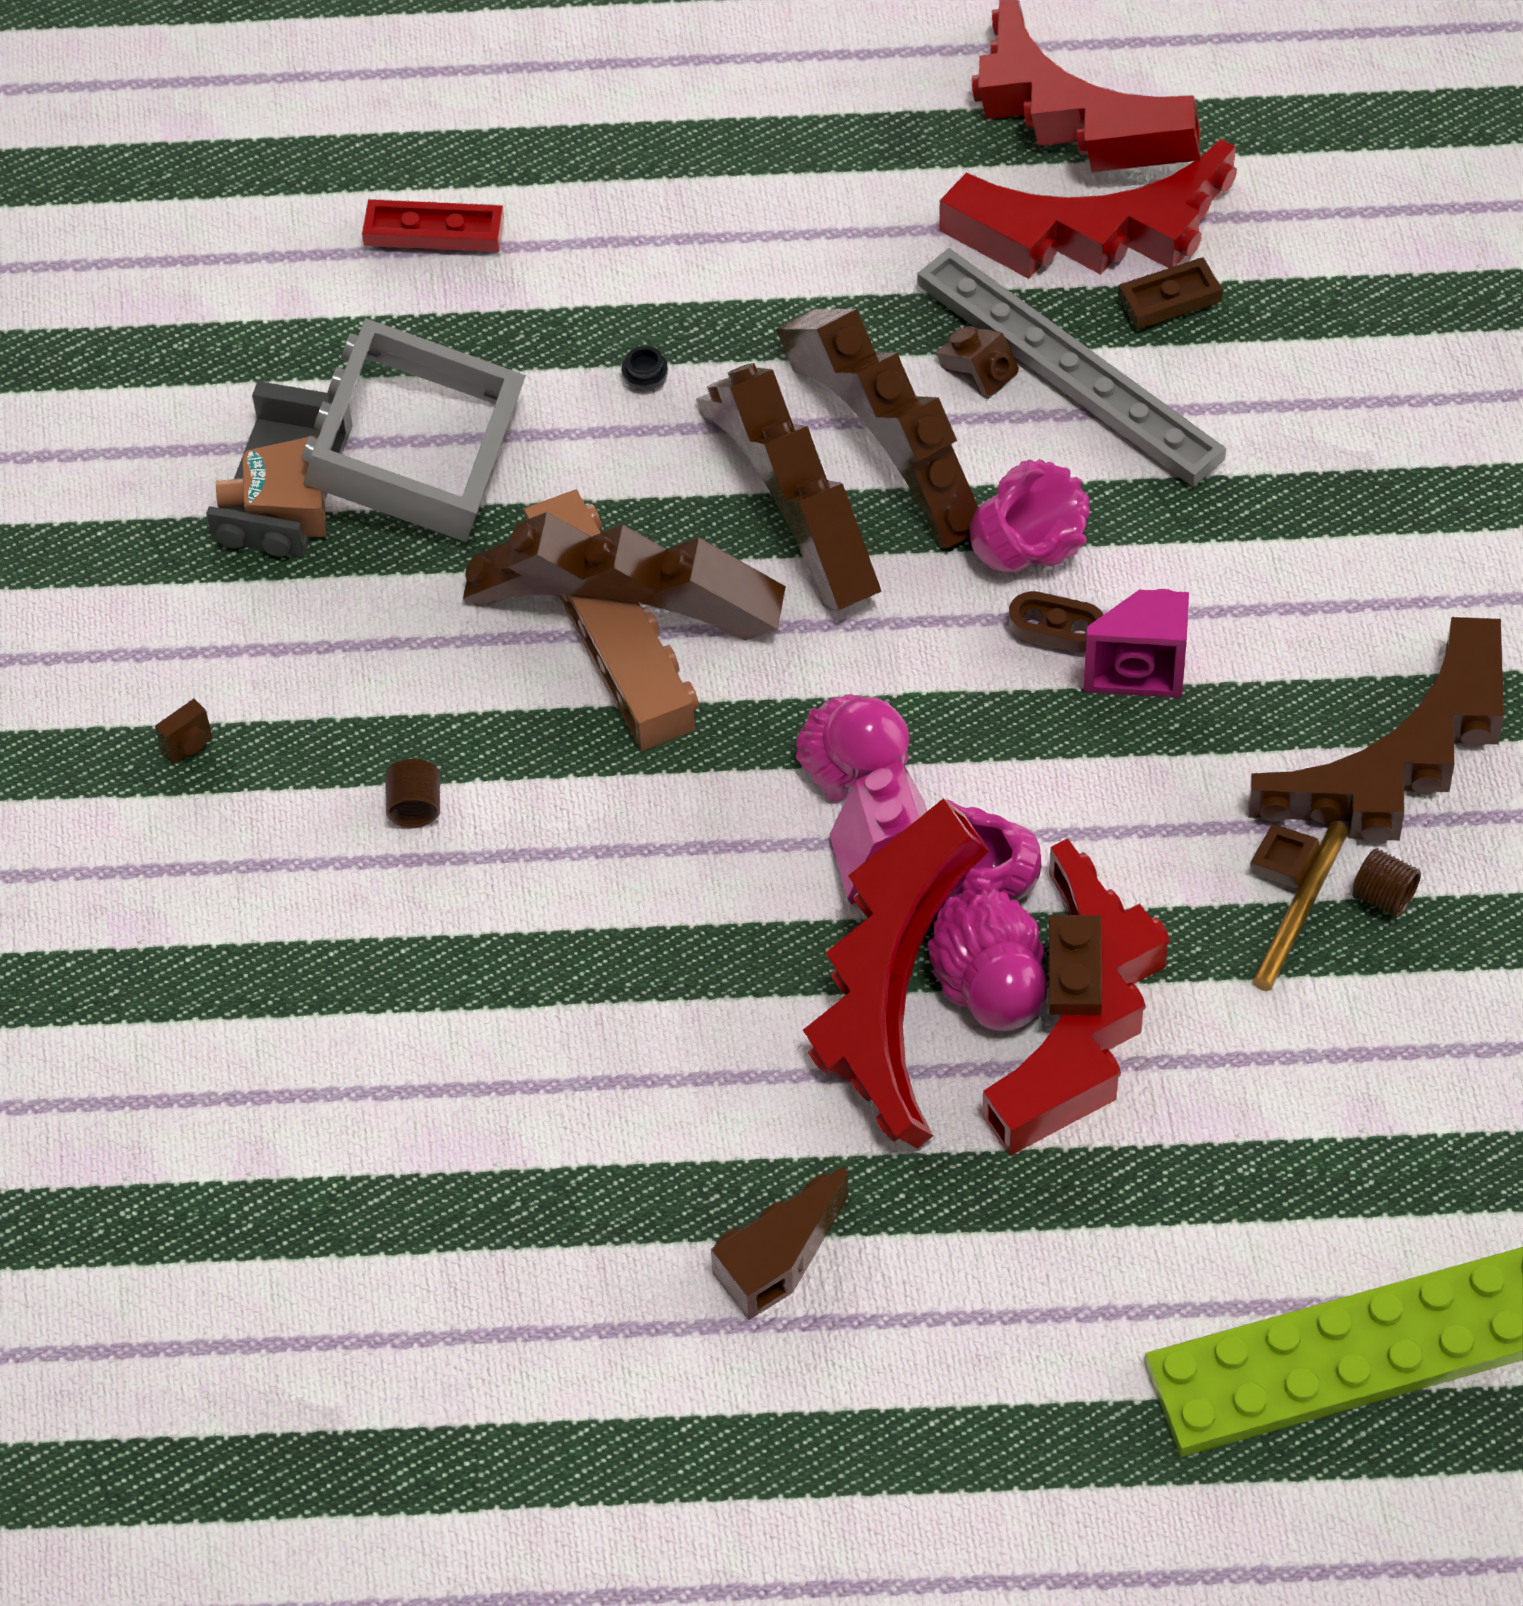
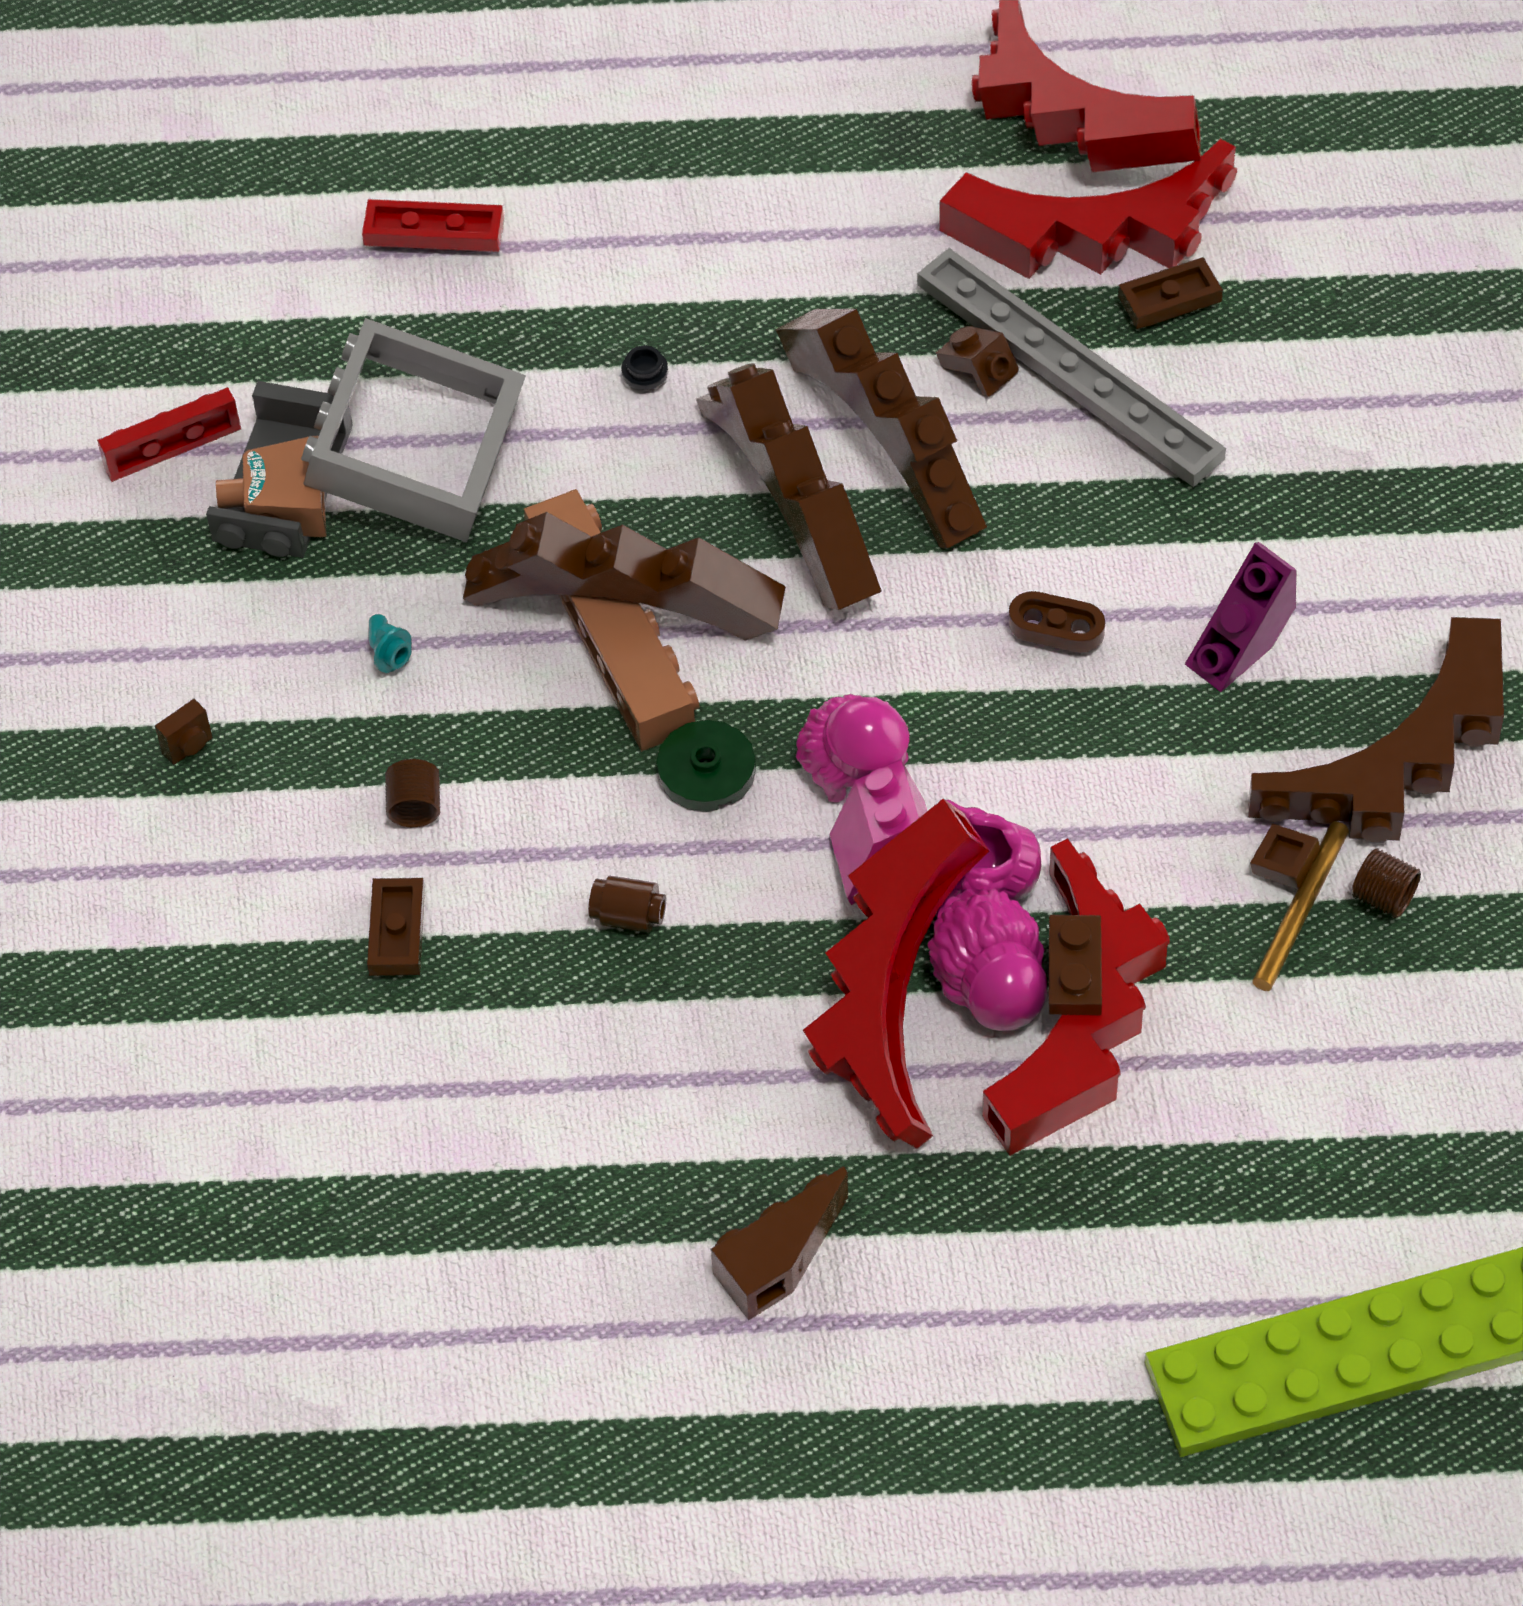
dark pink hair [969,459,1090,573] -> none
dark pink slope [1083,589,1189,698] -> none
none -> red plate [97,387,241,482]
none -> reddish brown plate [367,878,425,976]
none -> teal plate [368,614,412,673]
none -> reddish brown brick [588,875,666,933]
none -> dark green plate [656,720,756,812]
none -> magenta slope [1185,542,1297,692]

